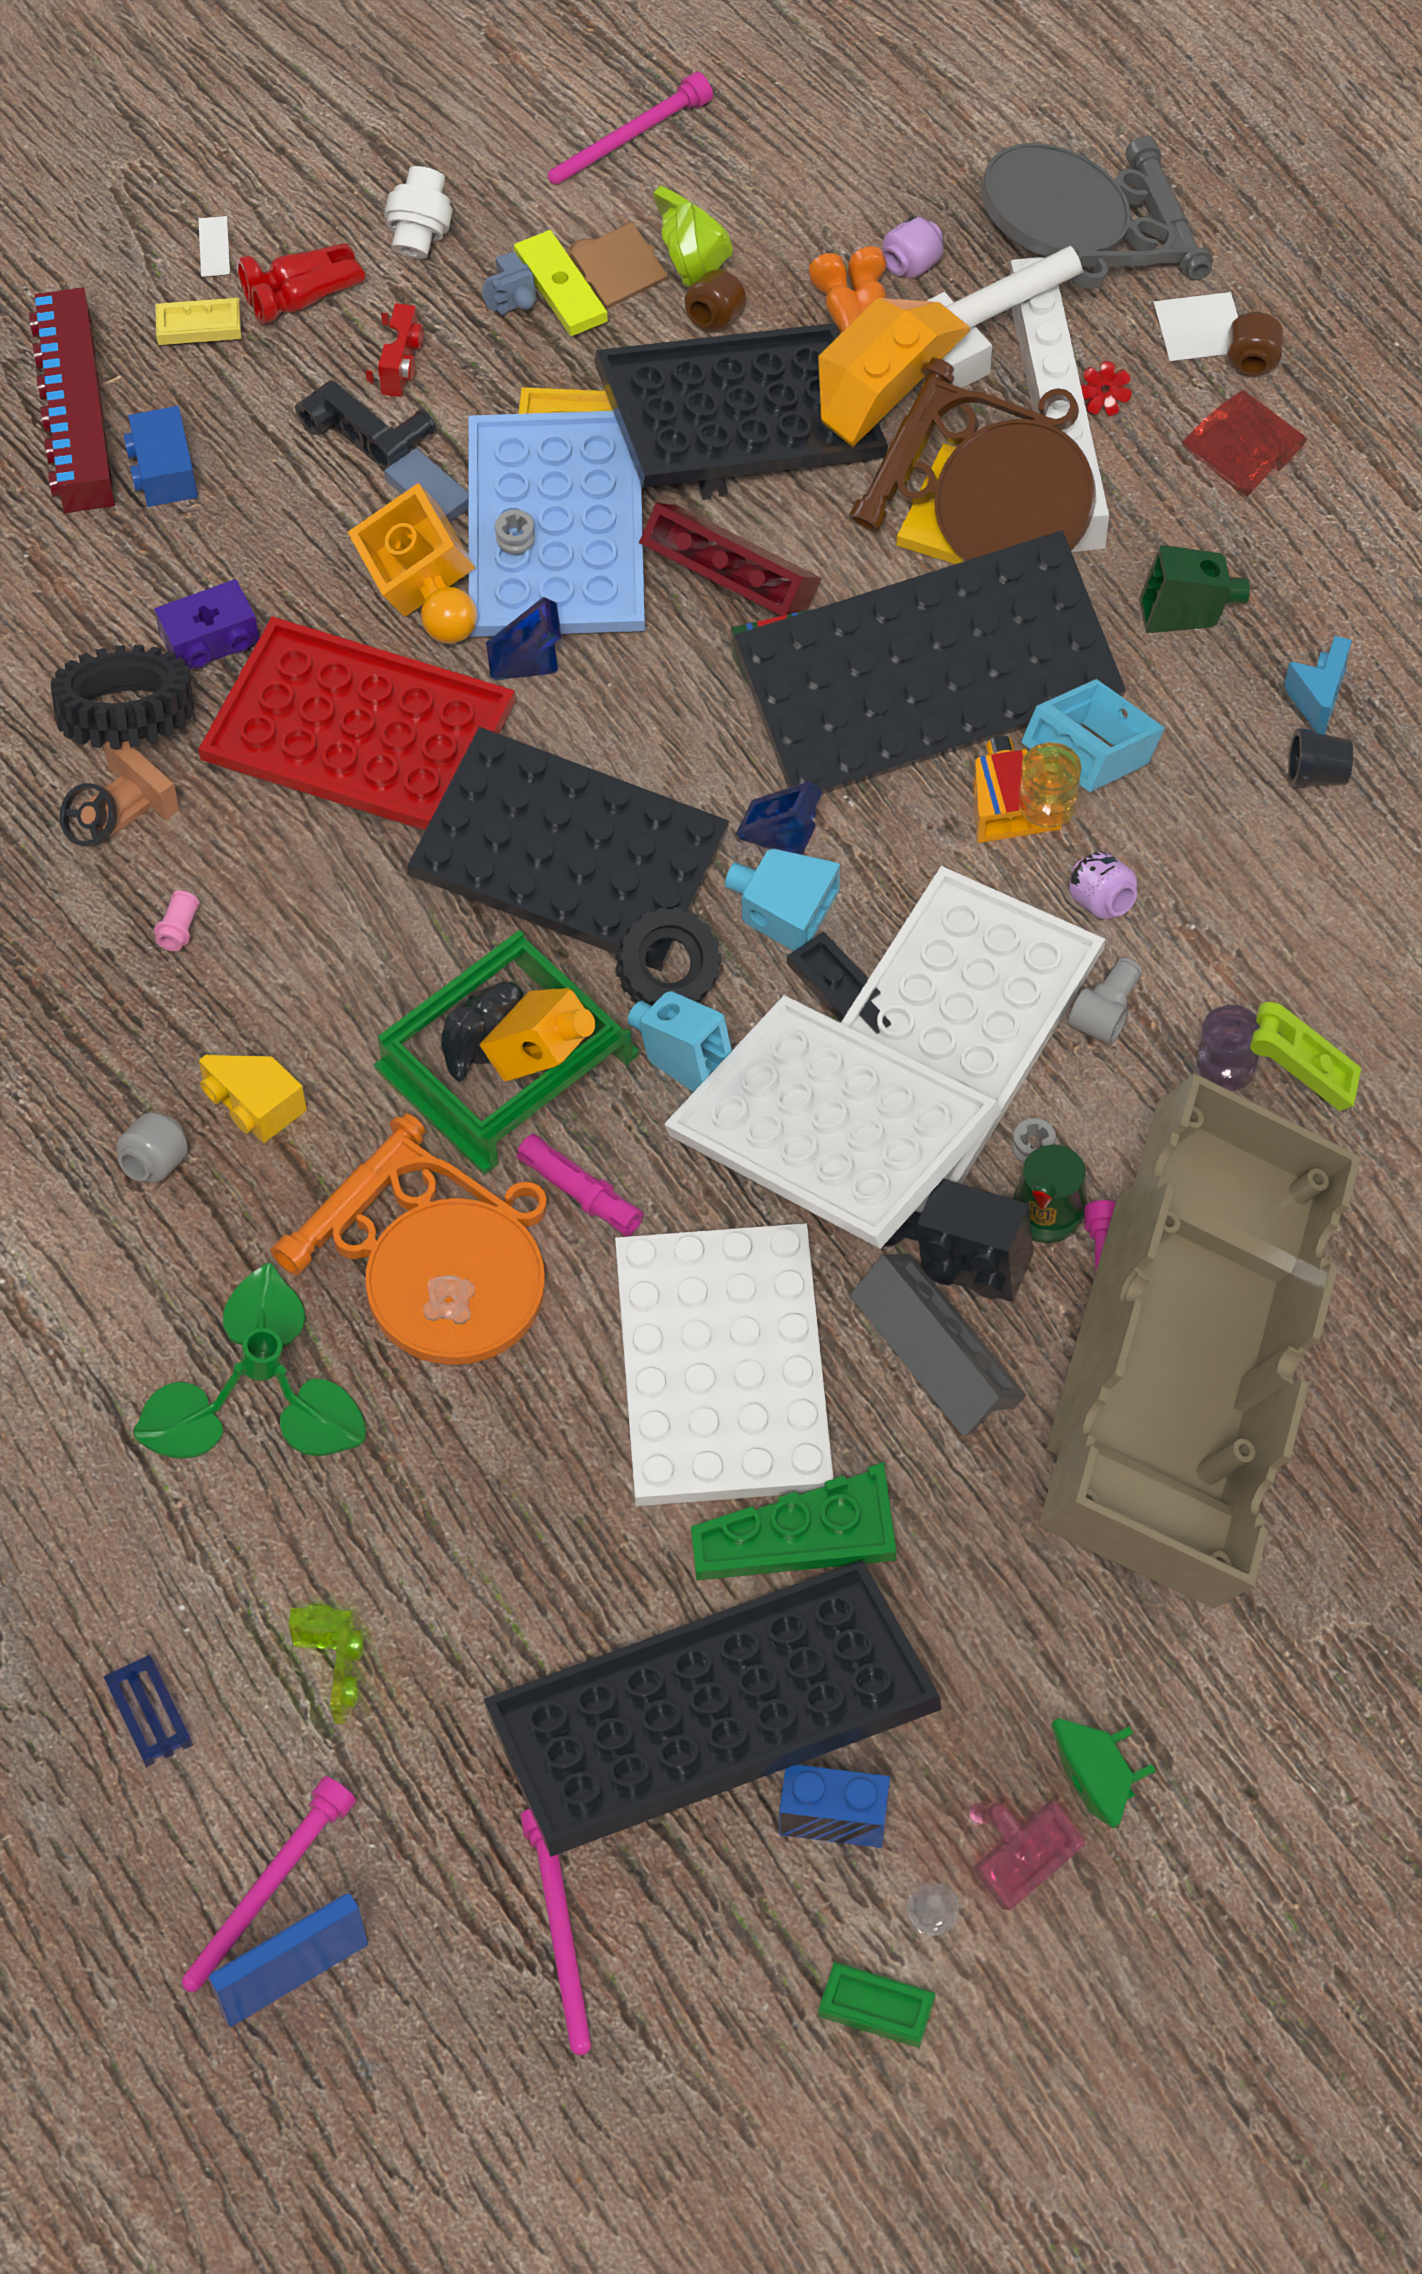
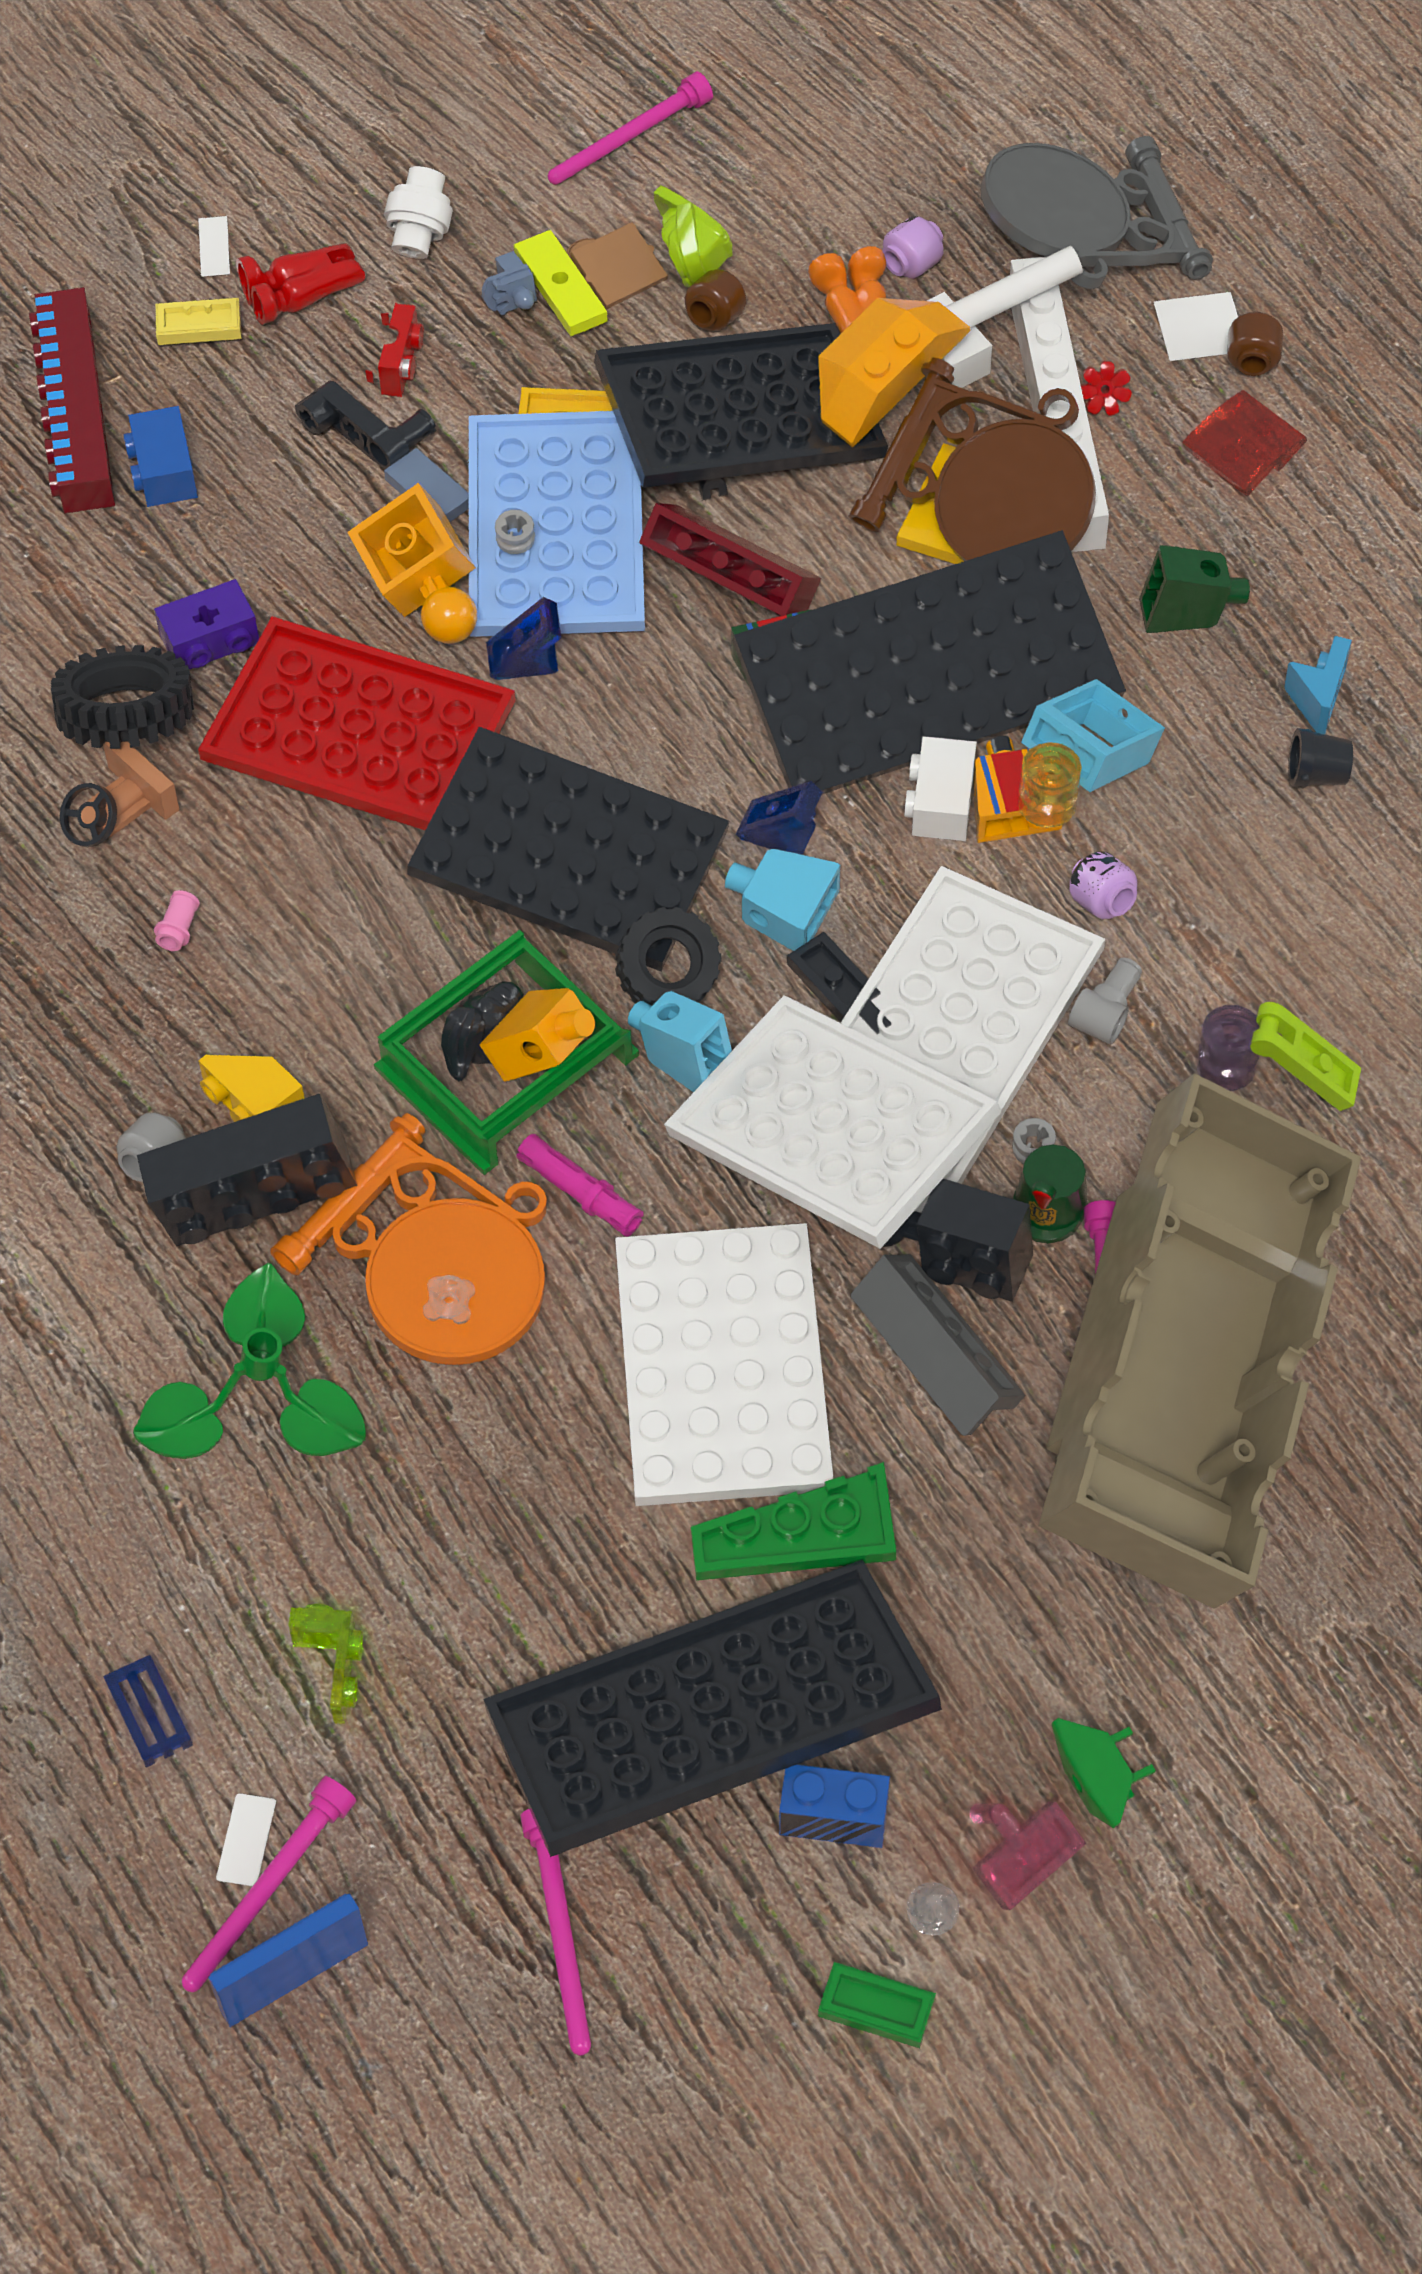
none -> black brick [137,1093,357,1247]
none -> white sticker [216,1793,276,1886]
none -> white brick [904,736,977,841]

